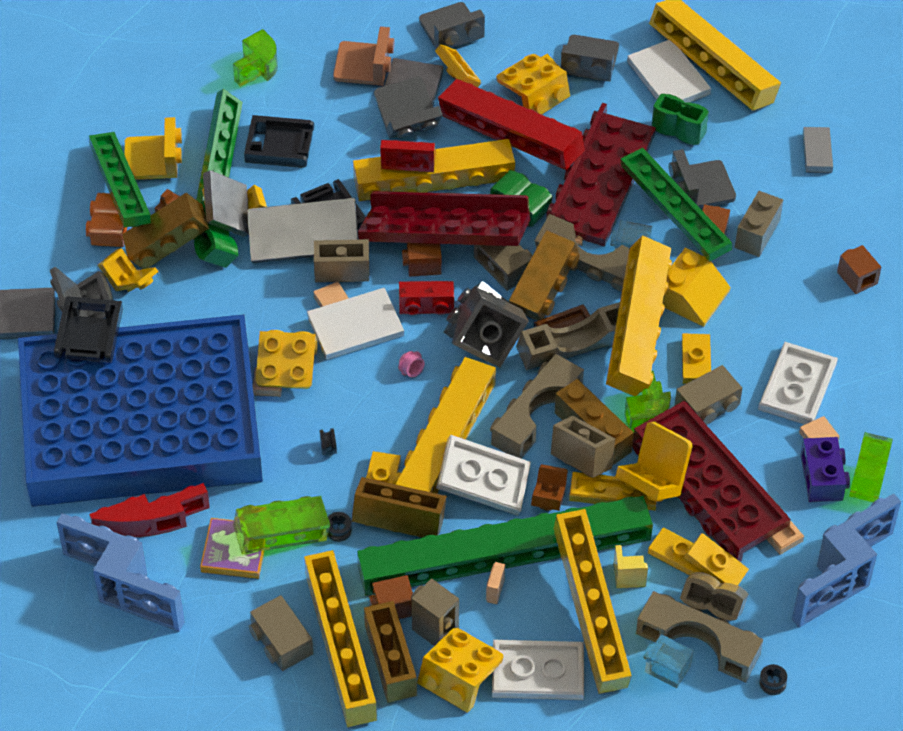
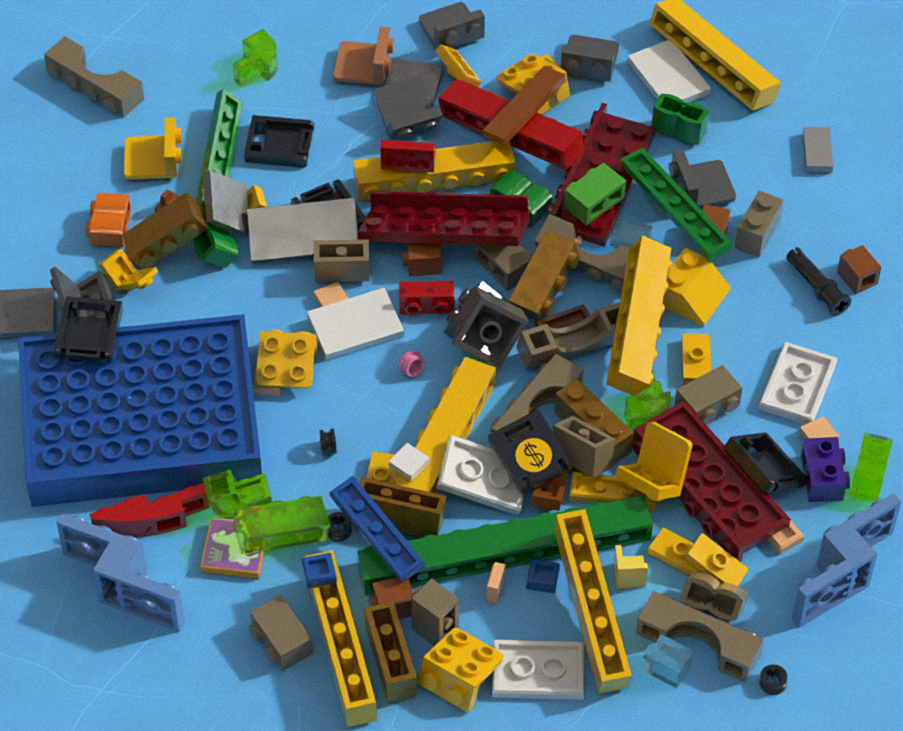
green plate [89,132,151,228] -> none
none -> dark tan arch [44,36,144,117]
none -> clear neon green brick [203,470,273,519]
none -> blue tile [301,553,337,589]
none -> blue tile [329,476,425,583]
none -> white tile [389,443,430,482]
none -> dark orange tile [482,66,566,146]
none -> black container [488,409,573,495]
none -> blue tile [526,559,560,593]
none -> bright green brick [564,162,626,225]
none -> black container [724,432,807,493]
none -> black pin [786,247,851,316]

